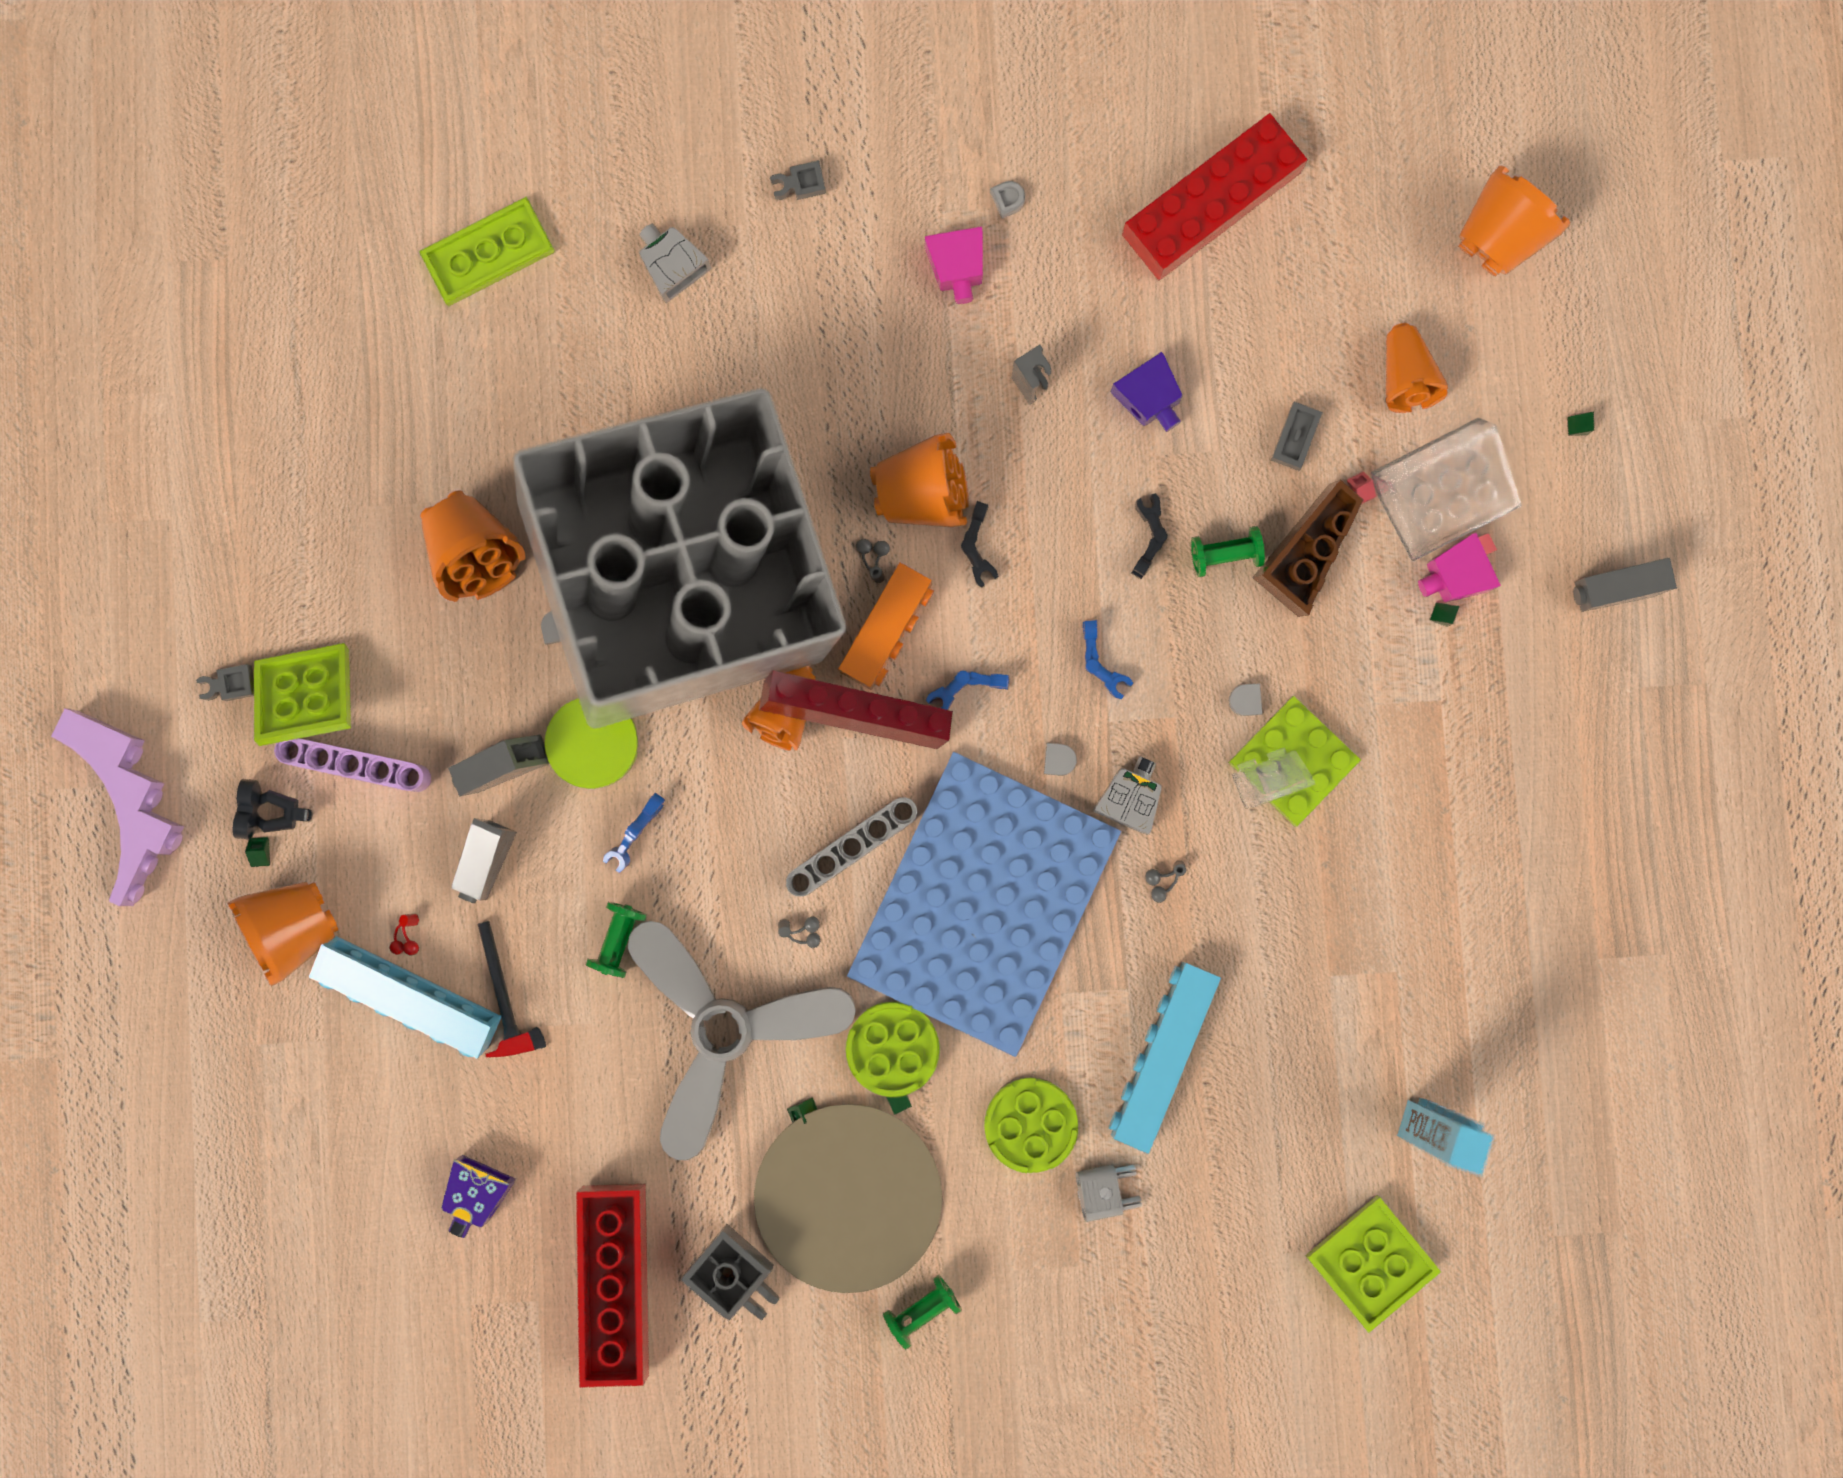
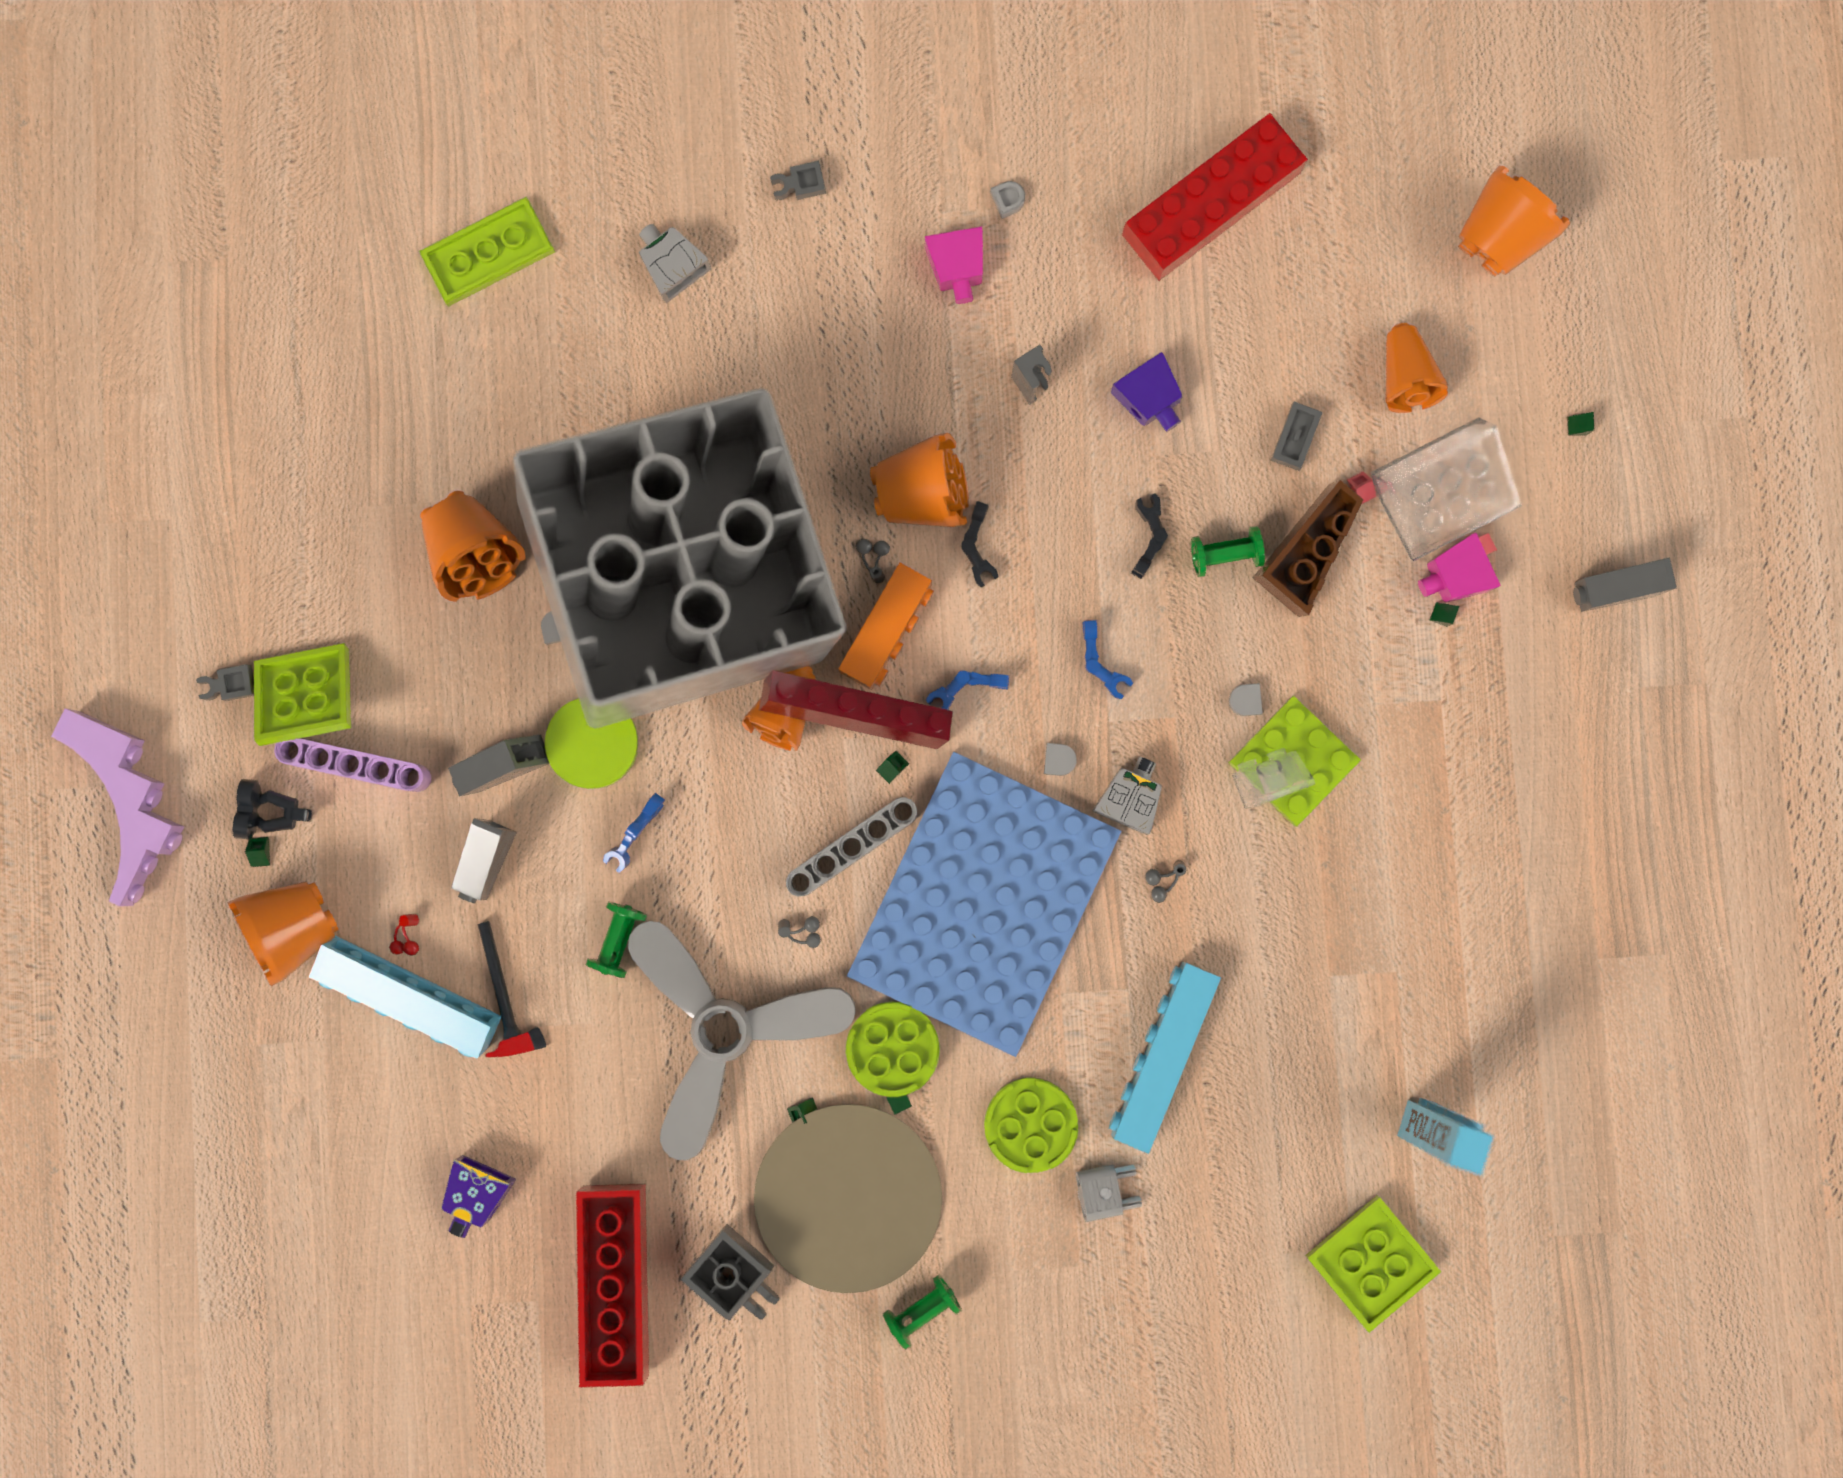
none -> dark green piece [876,751,909,784]

